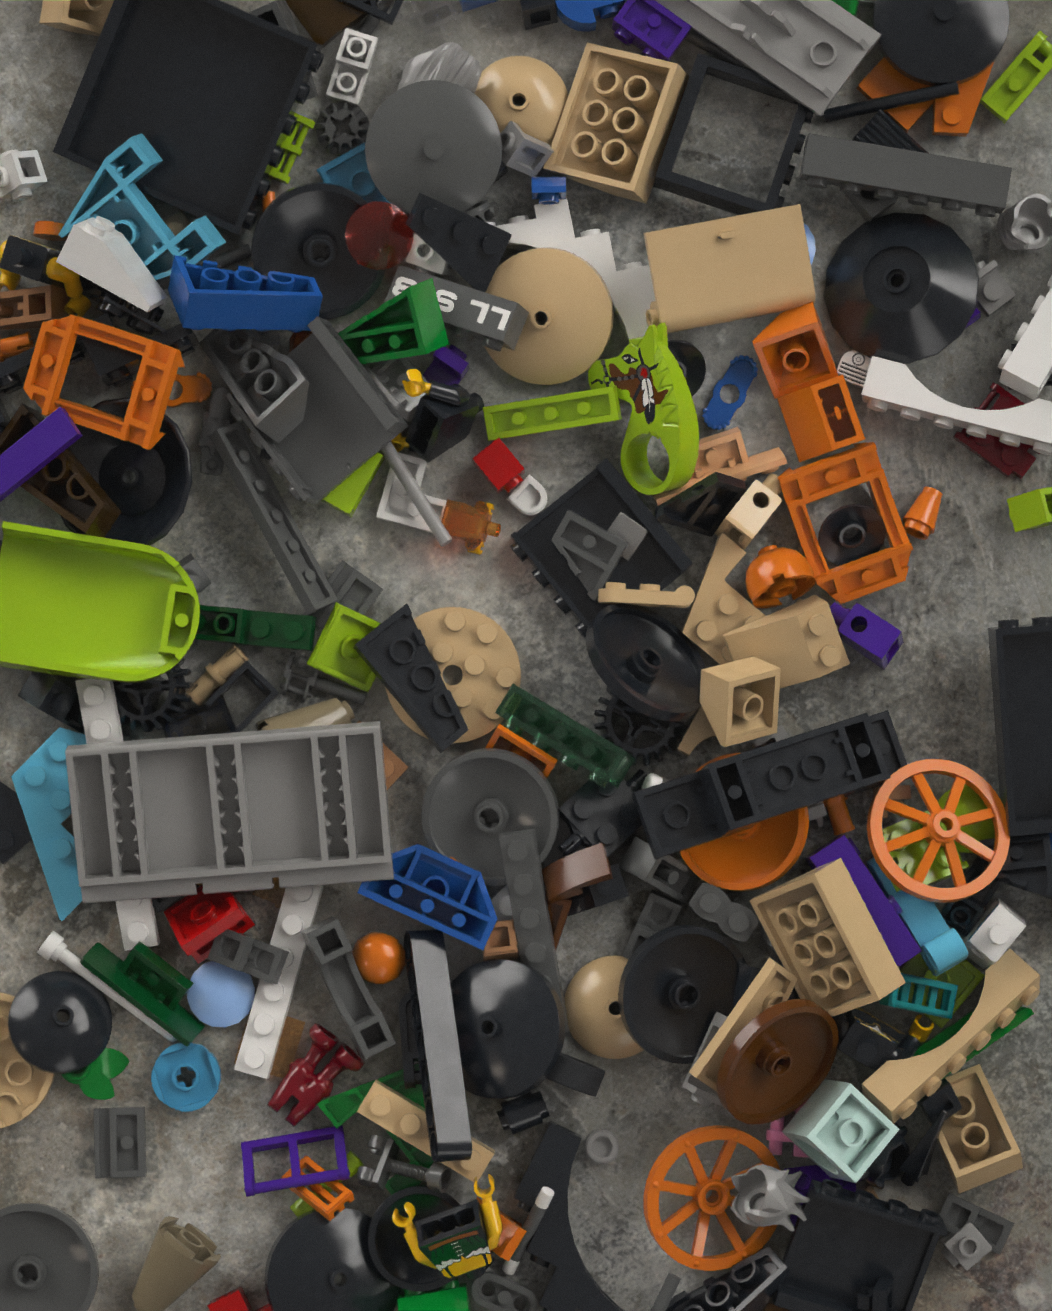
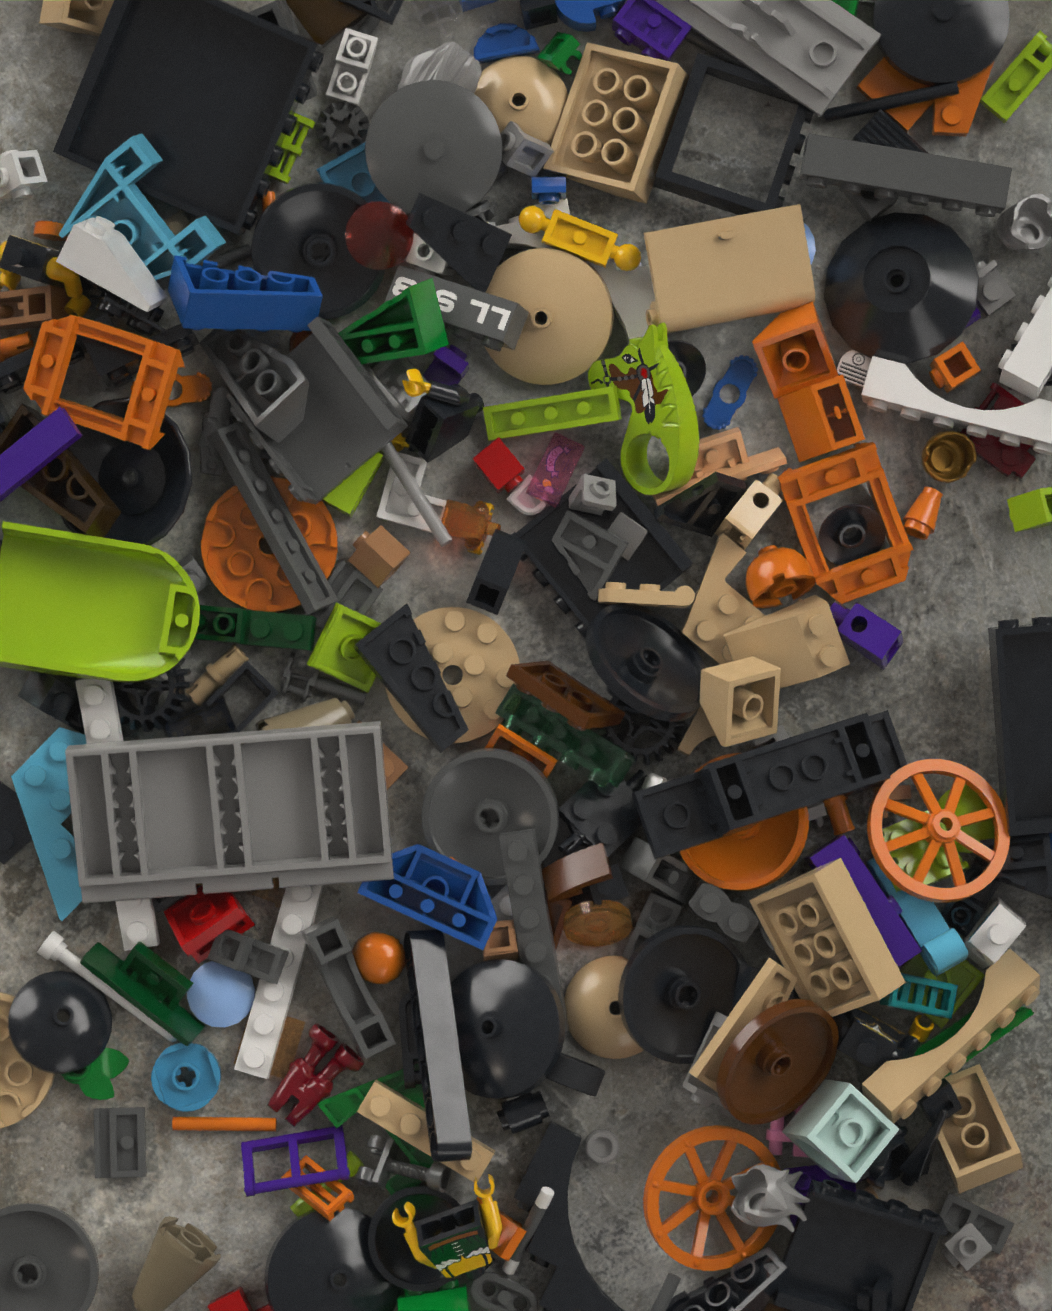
none -> orange bar [172,1117,277,1132]
none -> orange plate [201,476,338,613]
none -> medium nougat brick [348,525,411,588]
none -> black slope [466,529,527,615]
none -> blue tile [474,23,540,64]
none -> reddish brown plate [506,661,625,731]
none -> yellow plate [519,206,641,271]
none -> clear pink tile [526,432,585,508]
none -> green tile [537,31,582,75]
none -> clear orange tile [563,900,633,947]
none -> light grey bracket [569,474,616,515]
none -> pearl gold hair [921,431,977,483]
none -> orange brick [929,341,981,394]

